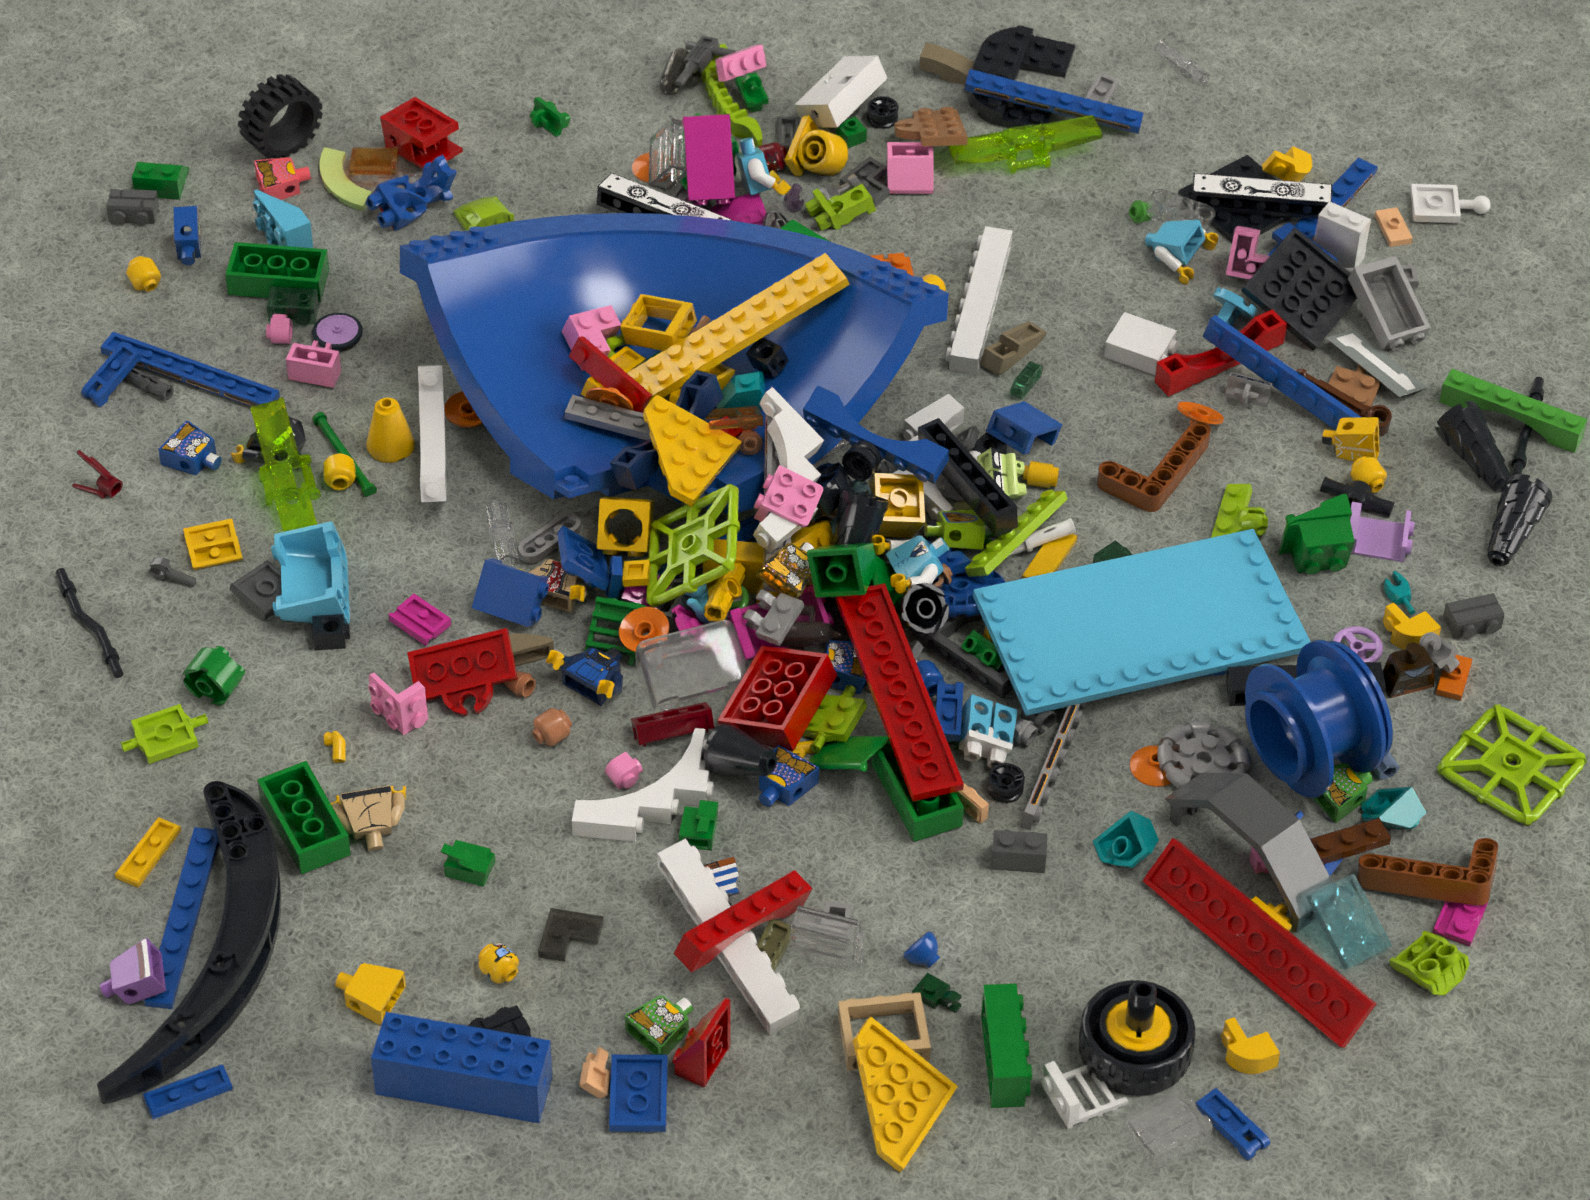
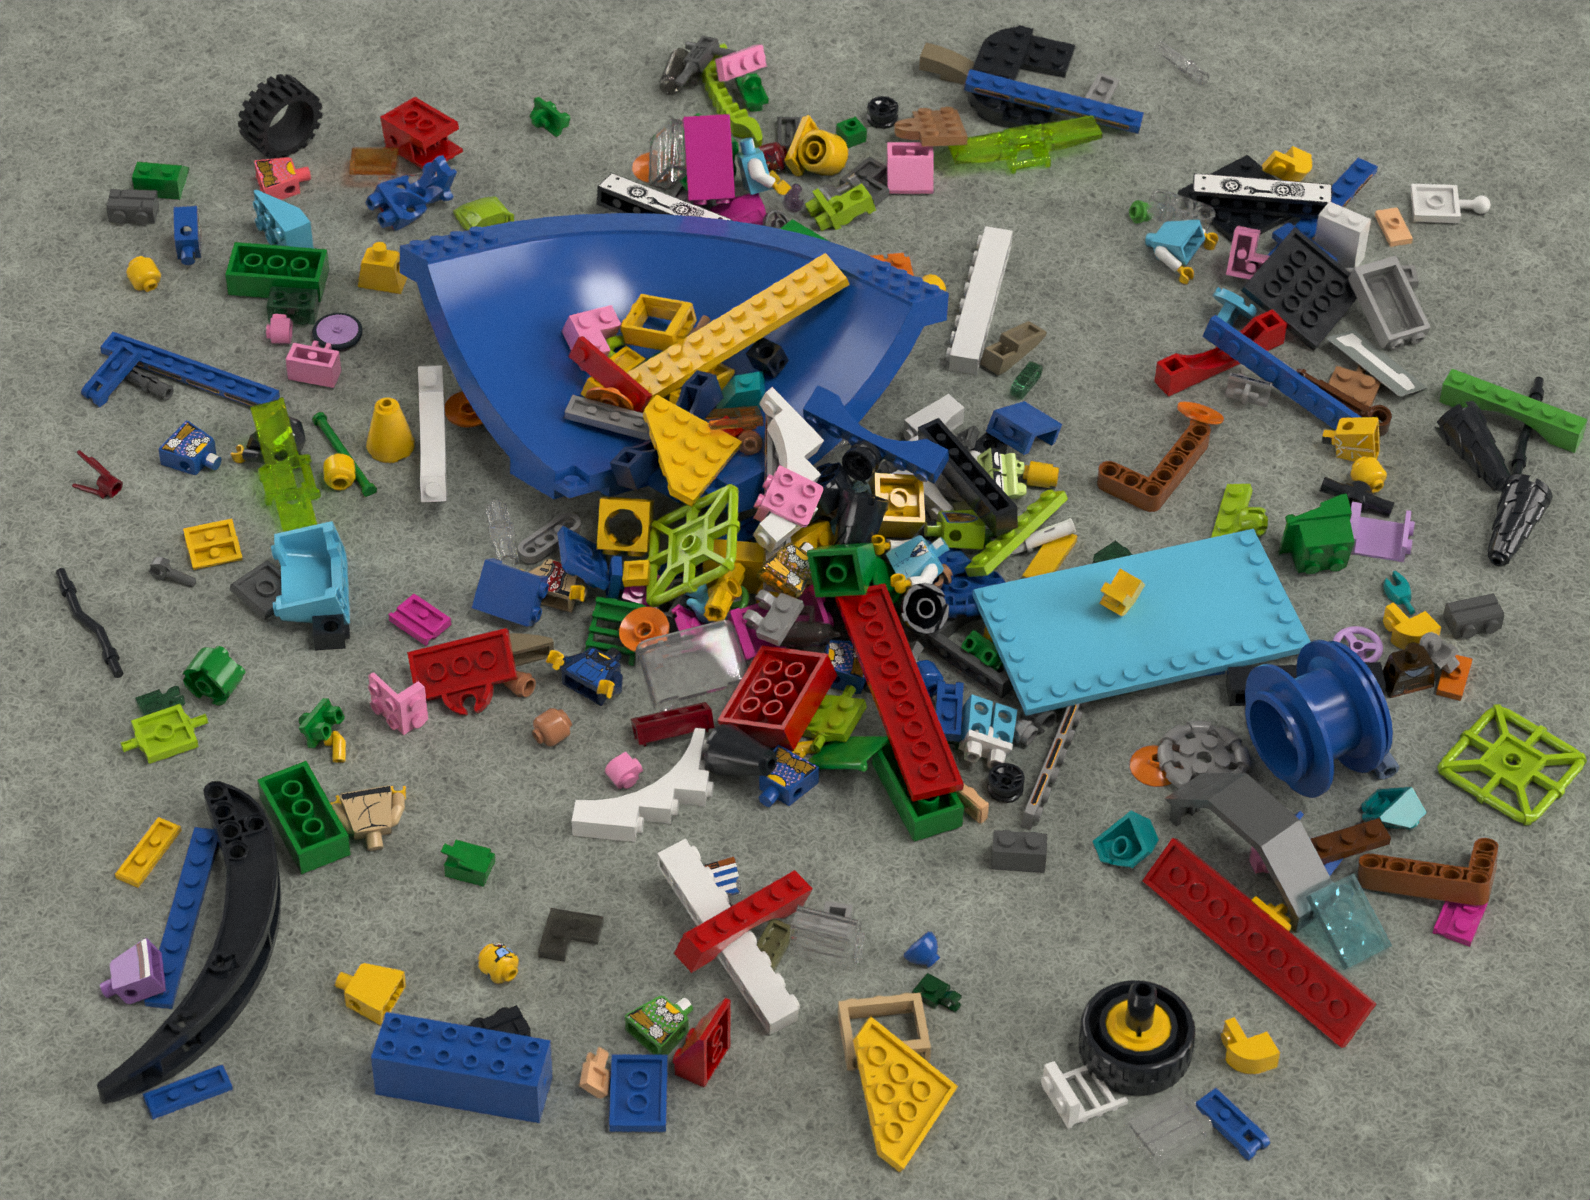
yellowish green tile [319,147,372,211] -> none
green piece [679,800,719,851] -> none
white brick [794,55,887,128] -> none
green brick [981,983,1032,1108] -> none
white brick [1104,312,1178,375] -> none
bright green torso [1313,763,1373,823] -> none
lime slope [1389,931,1470,995] -> none
none -> clear green plate [135,686,185,716]
none -> green hips [298,698,345,748]
none -> yellow torso [358,242,407,294]
none -> yellow brick [1099,569,1145,616]

